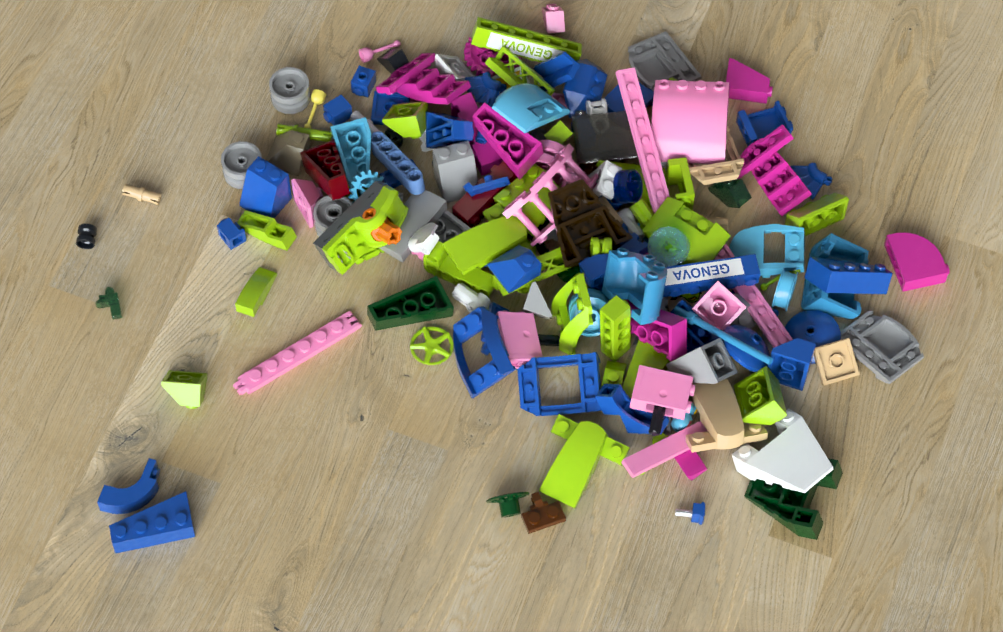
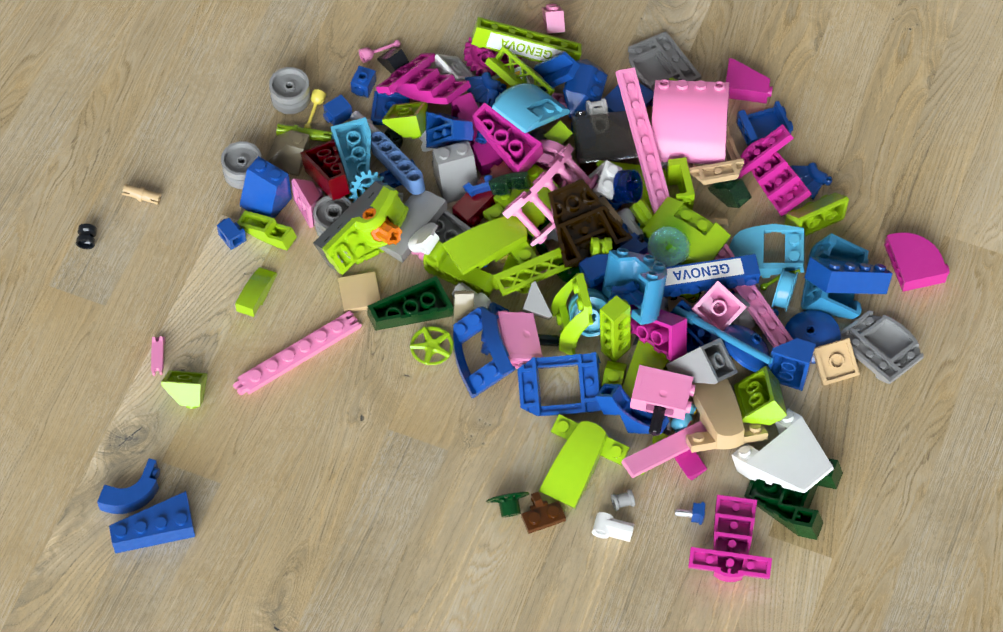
clear green piece [95,286,122,320] -> none
blue slope [487,245,541,293] -> none
none -> bright pink piece [151,336,165,376]
none -> tan tile [338,272,381,314]
none -> slope [452,290,474,325]
none -> clear green slope [488,172,532,196]
none -> white piece [592,512,634,542]
none -> blue arm [607,281,644,306]
none -> light grey bush [611,489,635,511]
none -> dark pink slope [688,495,772,582]

